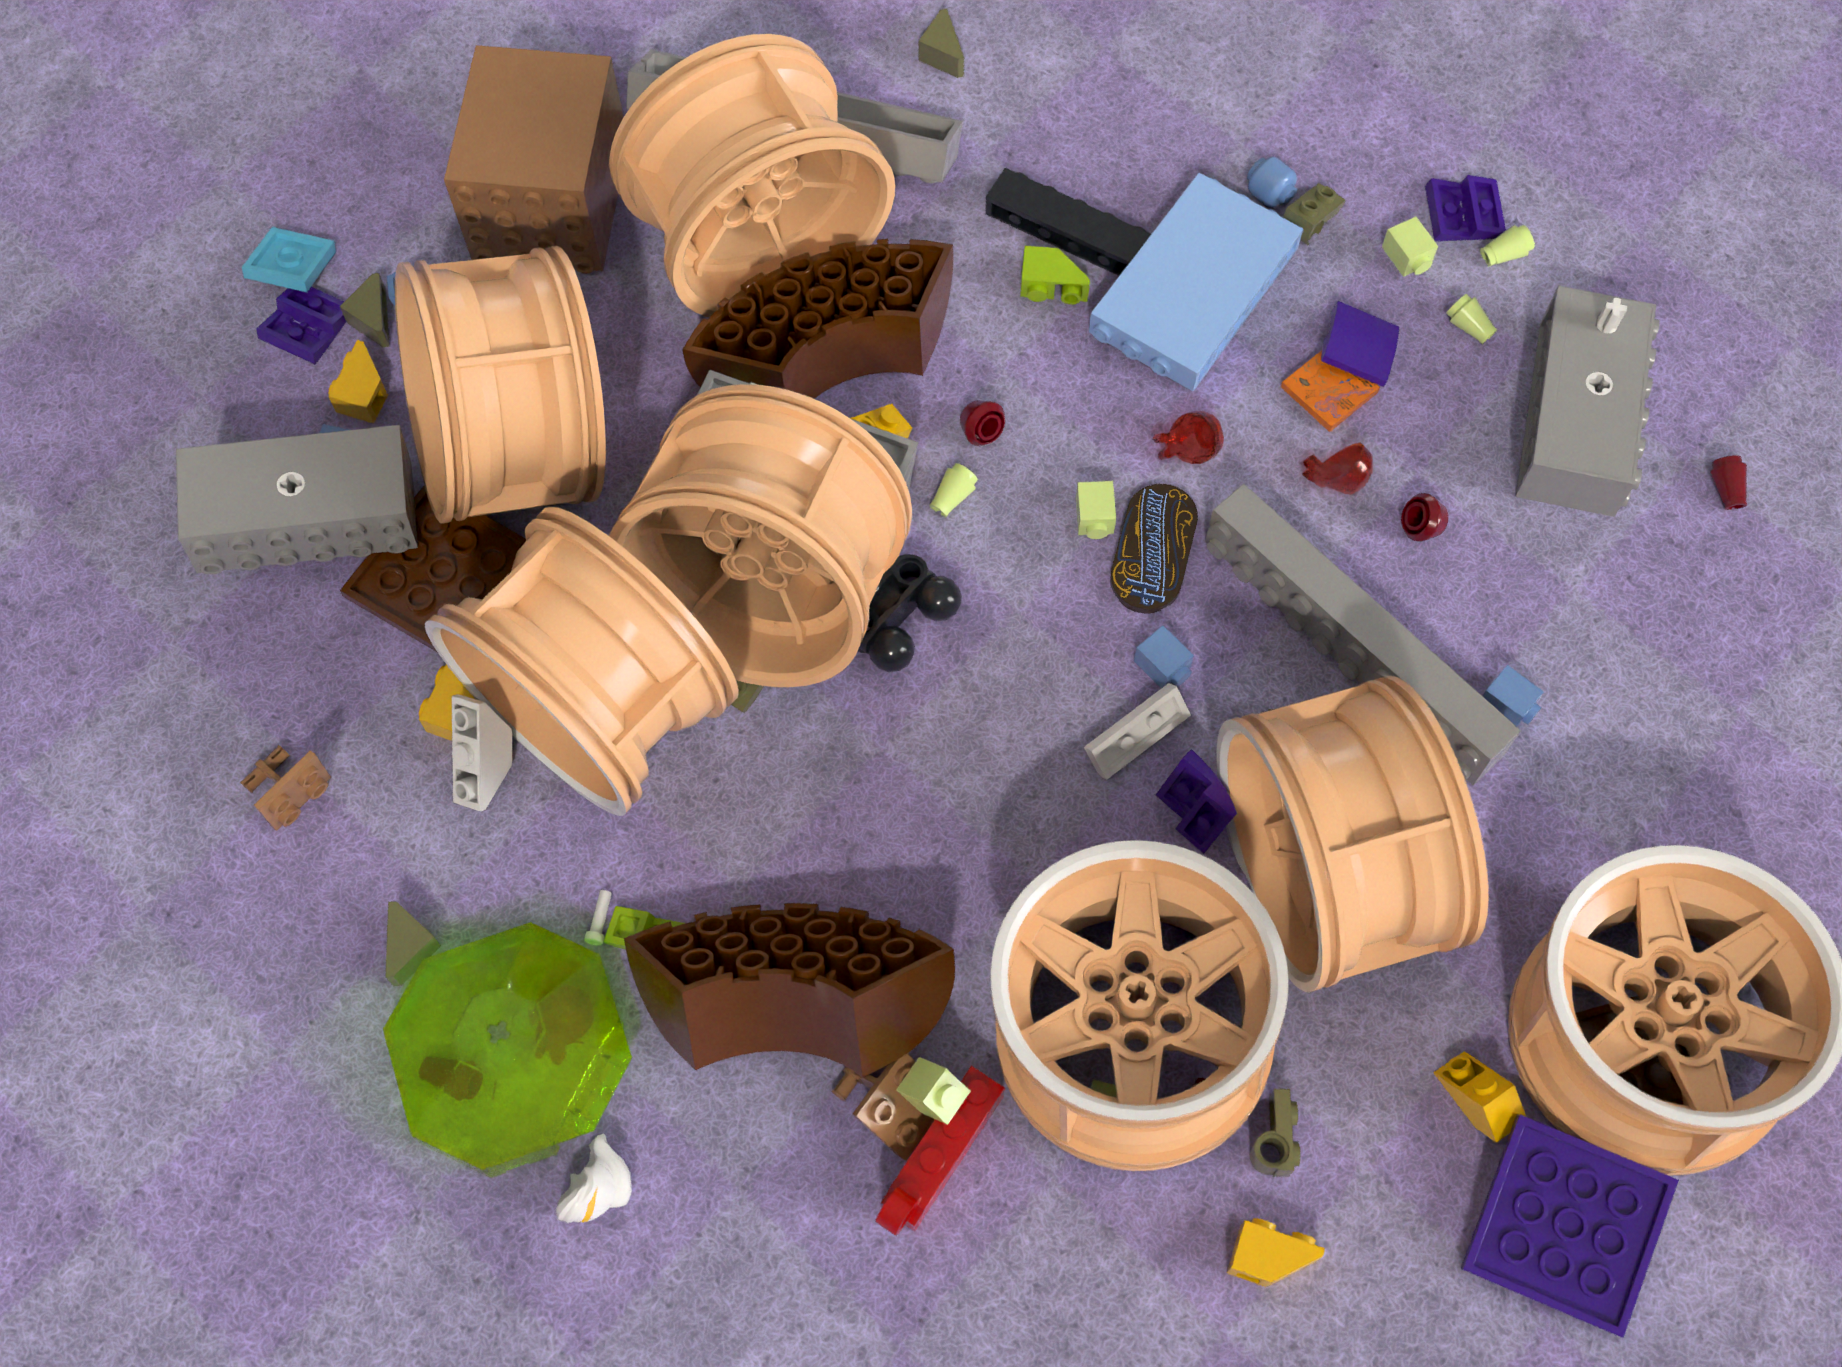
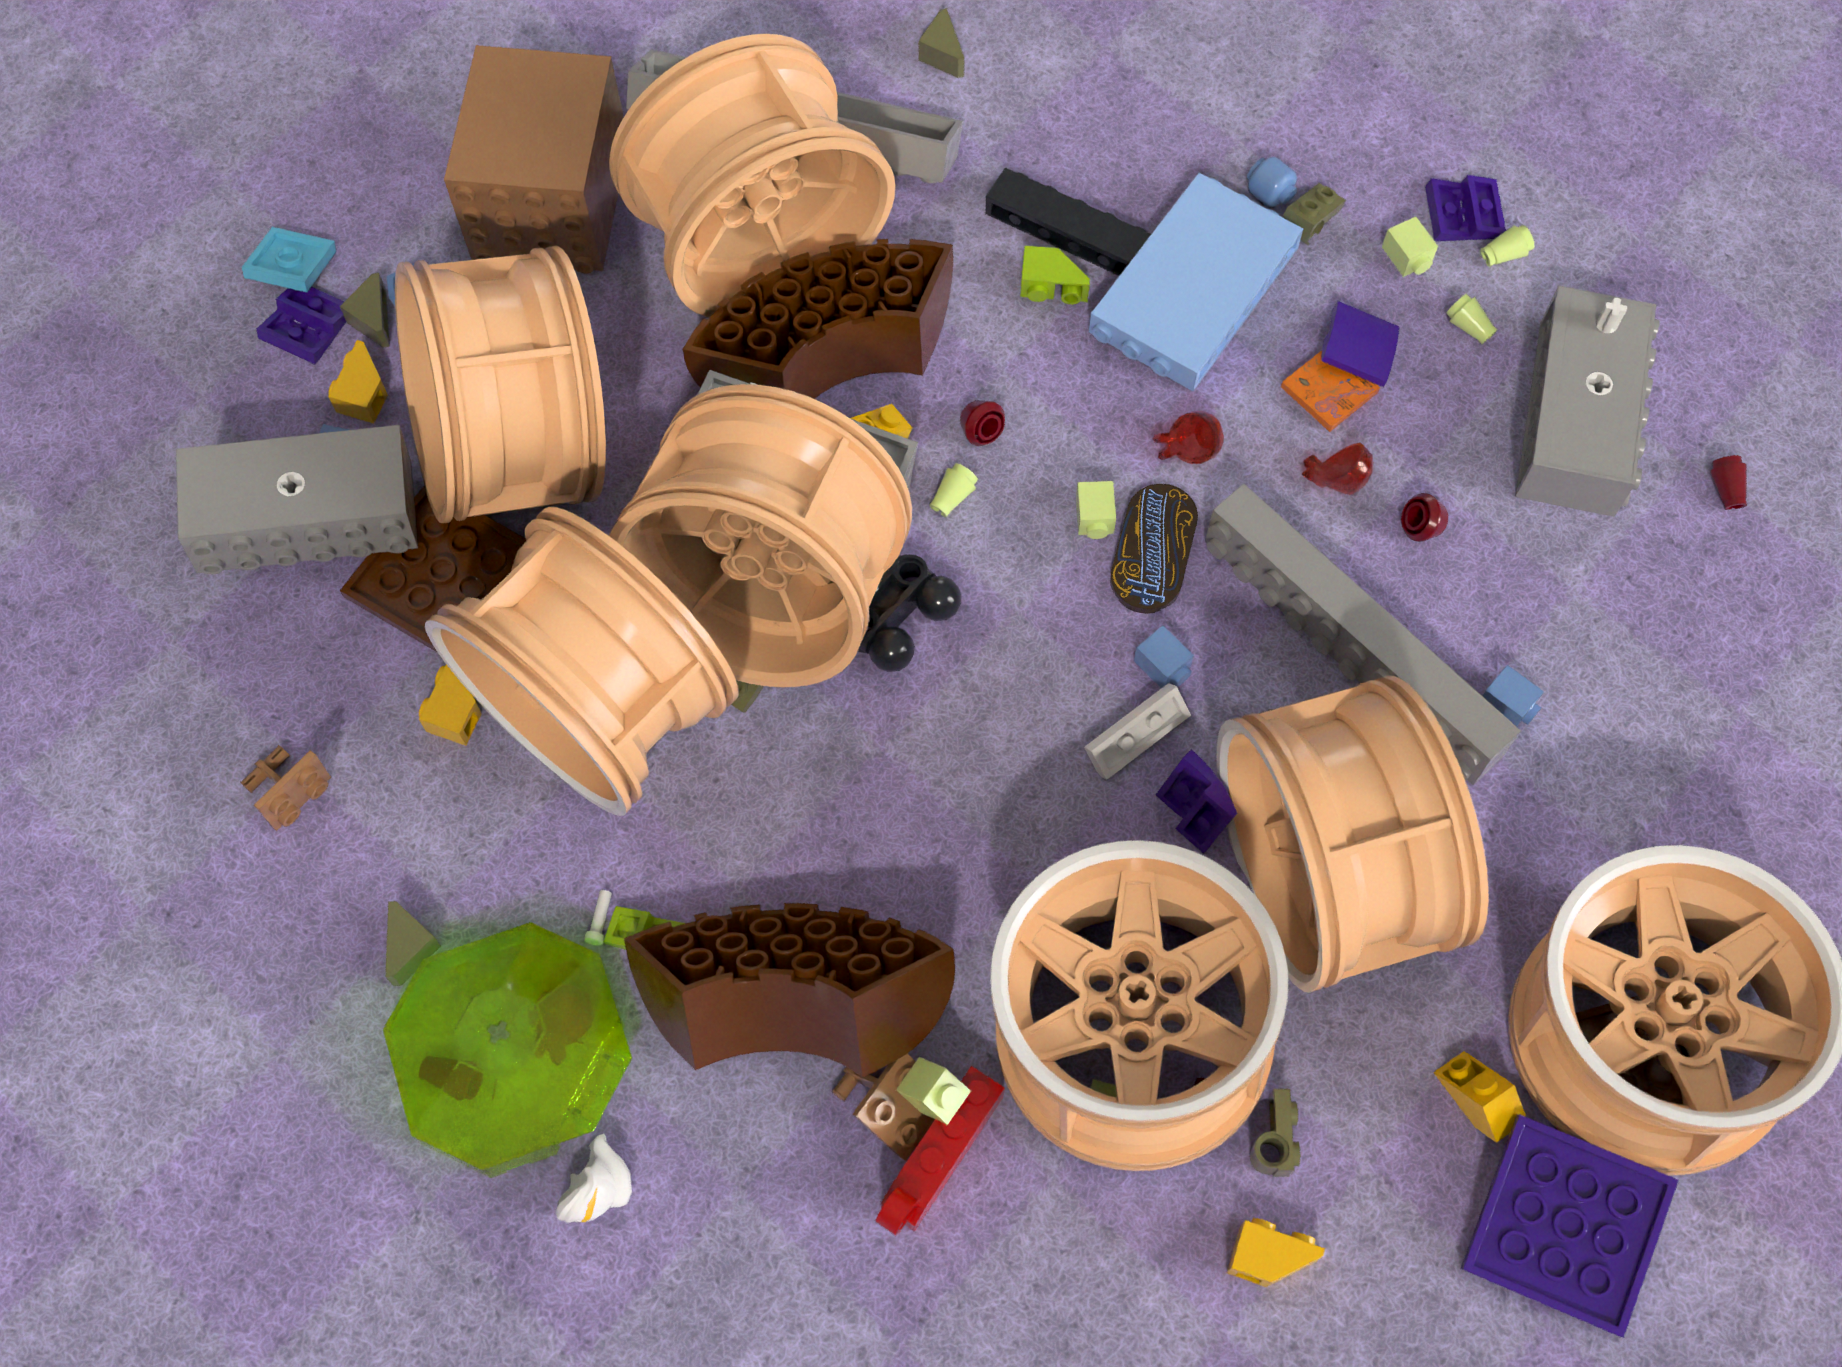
white slope [452,694,512,811] -> none

